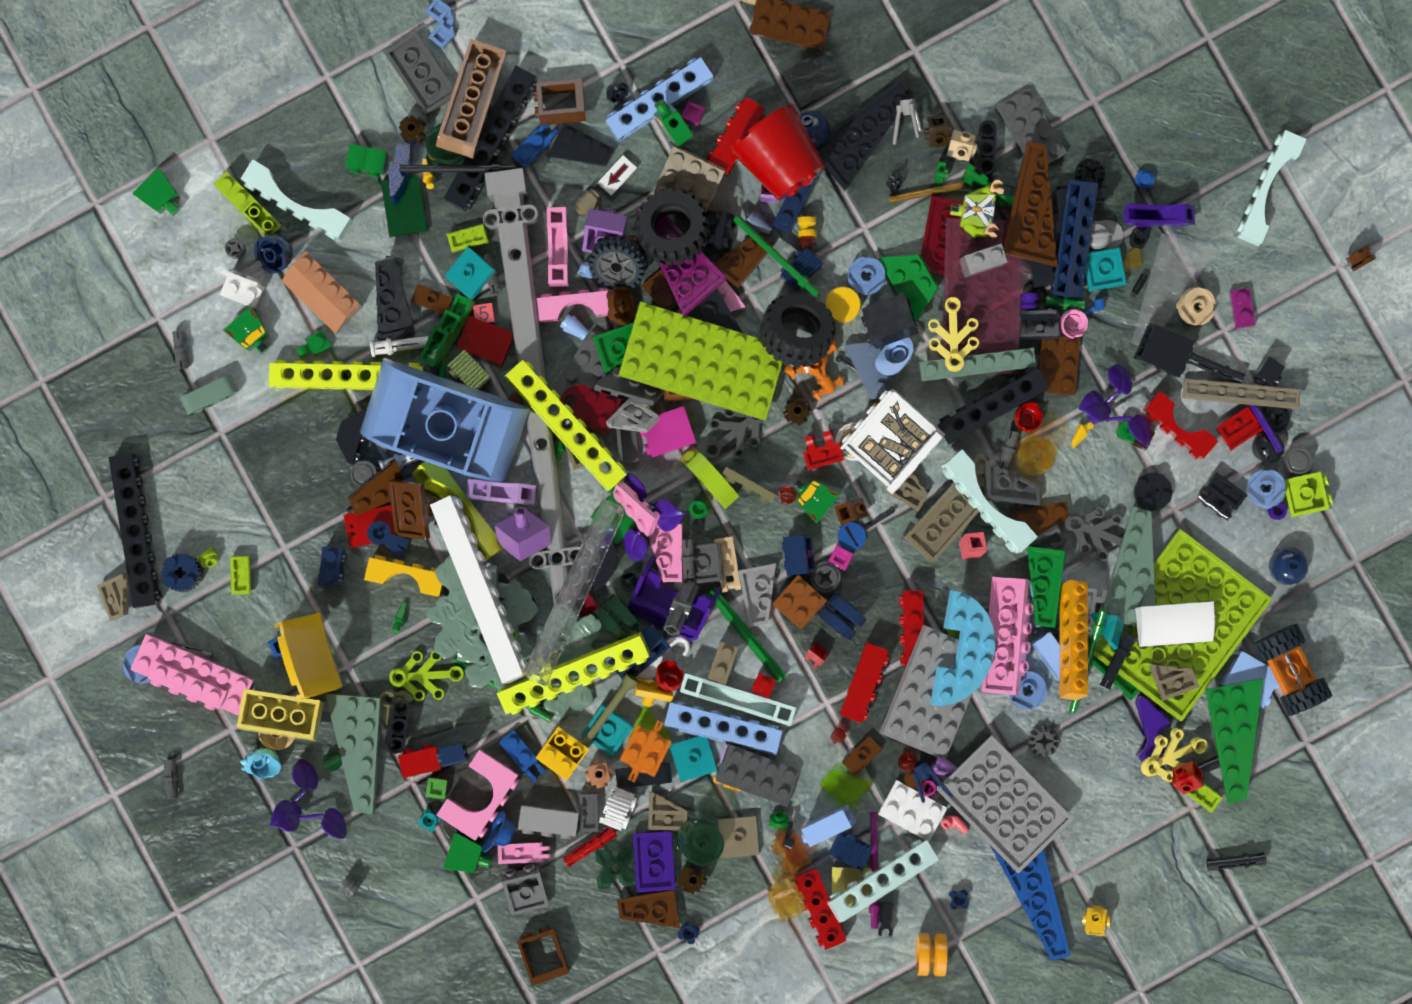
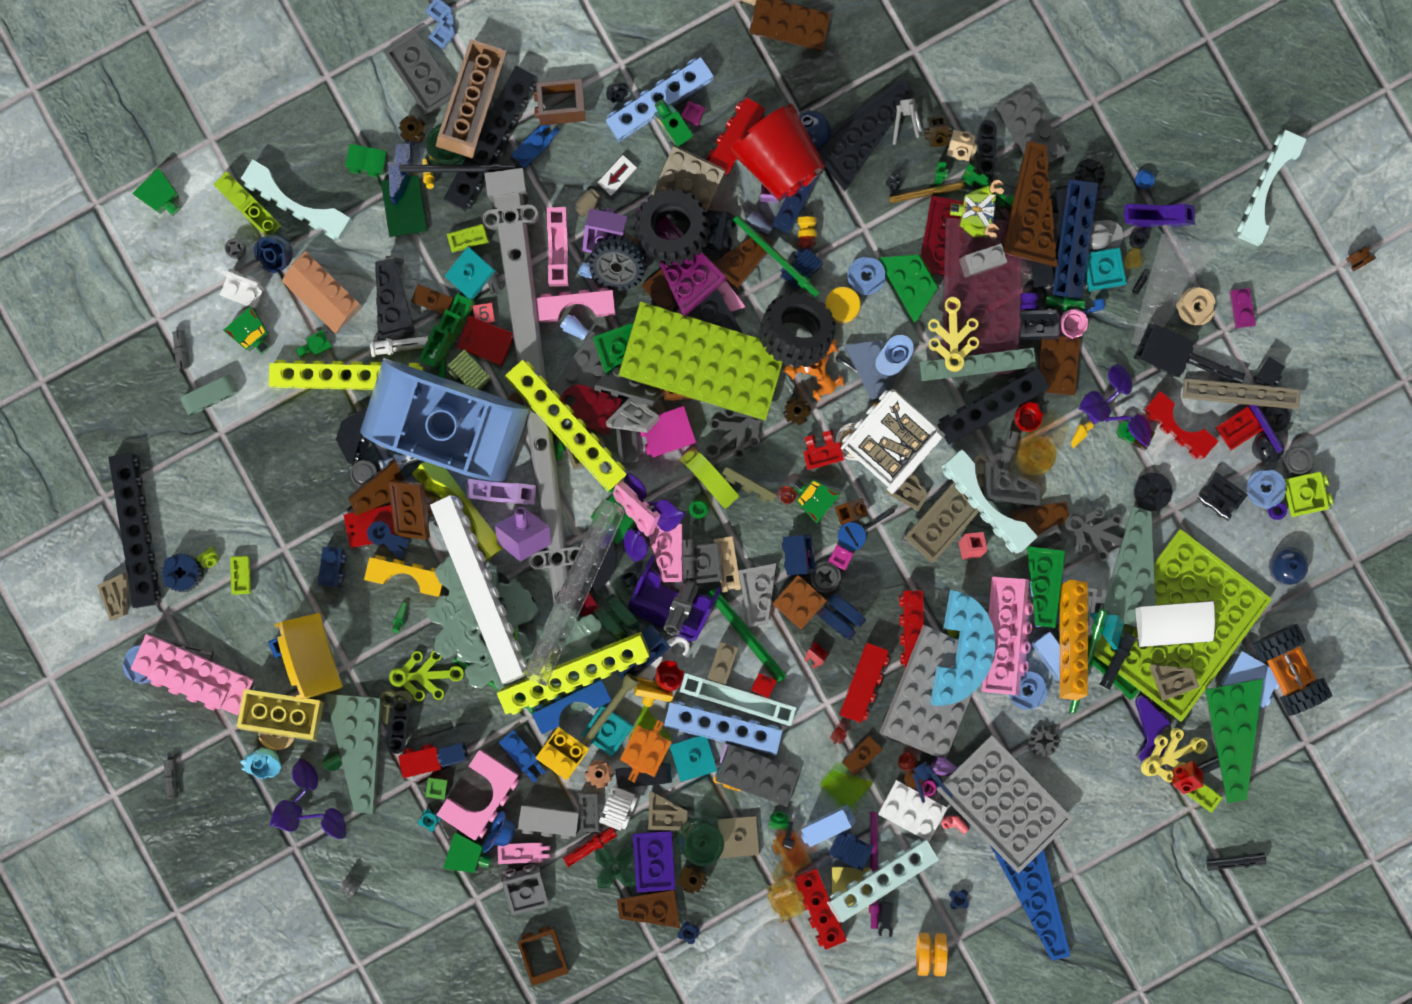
black wing [547,123,615,167] -> none
reddish brown plate [606,286,637,326] -> none
black brick [861,293,919,349] -> none
yellow brick [1082,905,1111,937] -> none
none -> blue arch [531,678,612,734]

